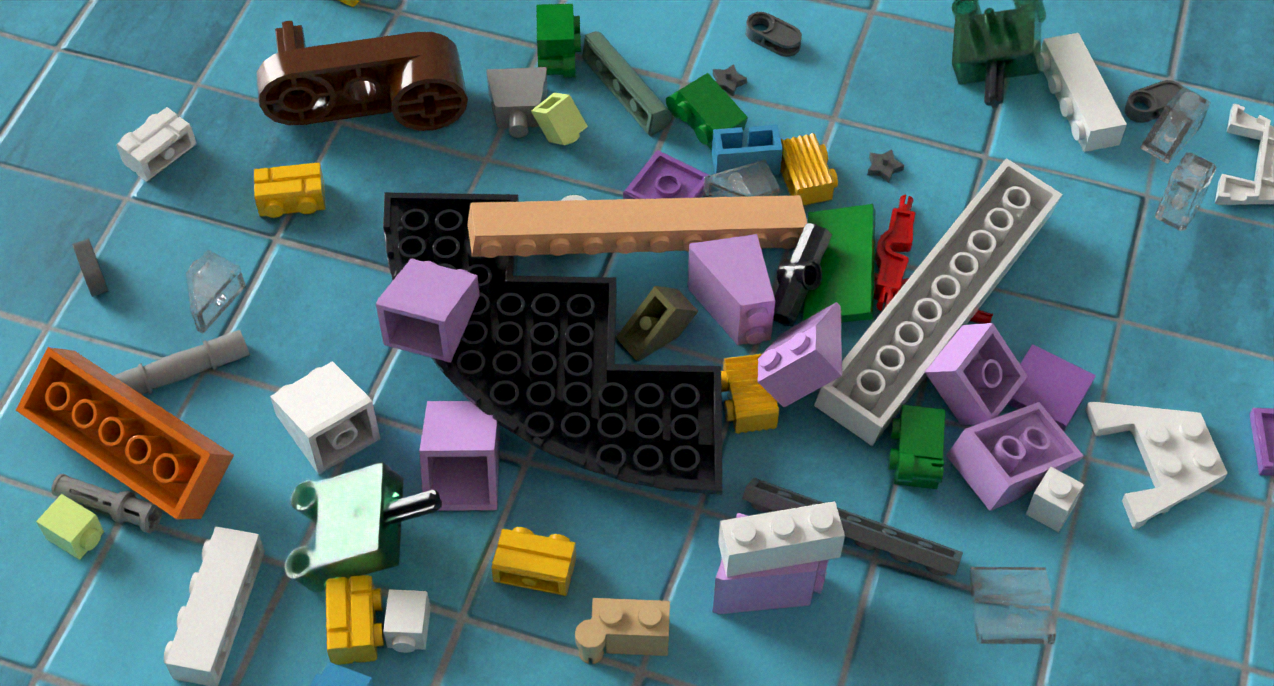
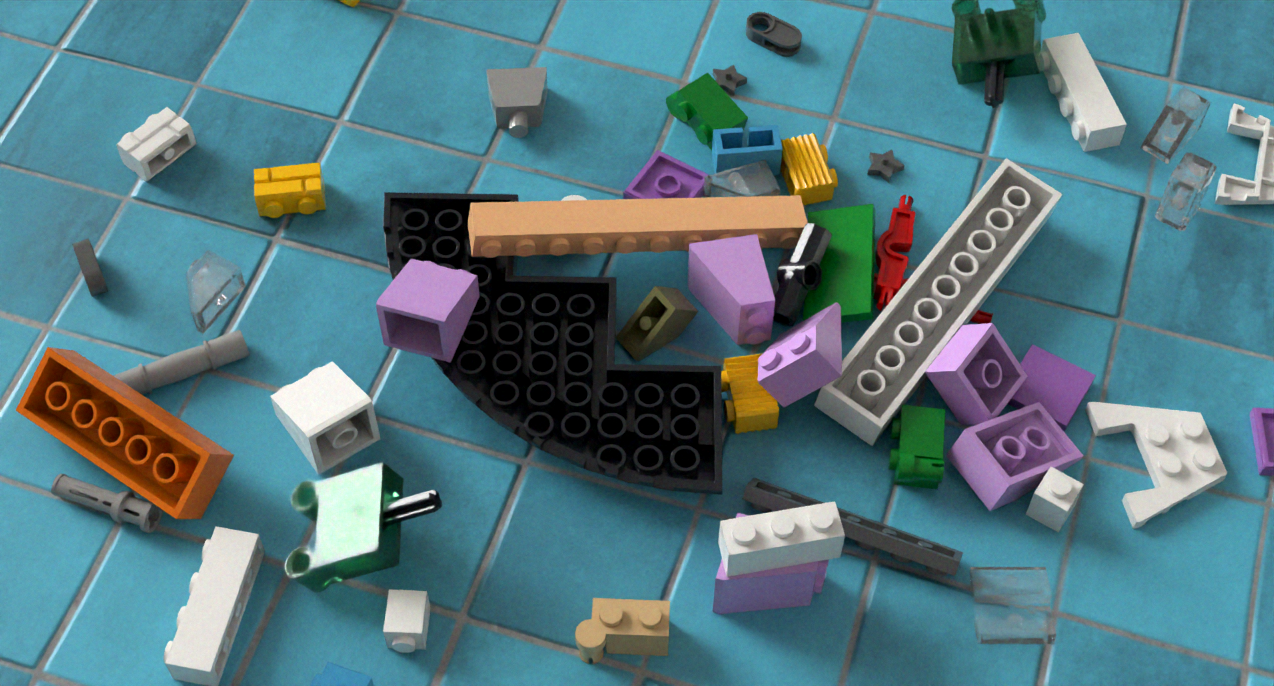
yellowish green brick [36,494,104,560] -> none
reddish brown beam [257,21,468,131] -> none
yellow brick [326,575,384,665] -> none
lavender slope [419,401,500,511] -> none
yellow brick [491,527,577,596] -> none
yellowish green brick [531,93,588,145] -> none
green hinge [536,4,581,78] -> none
sand green brick [582,31,672,136] -> none
dark grey piece [1125,80,1185,123] -> none

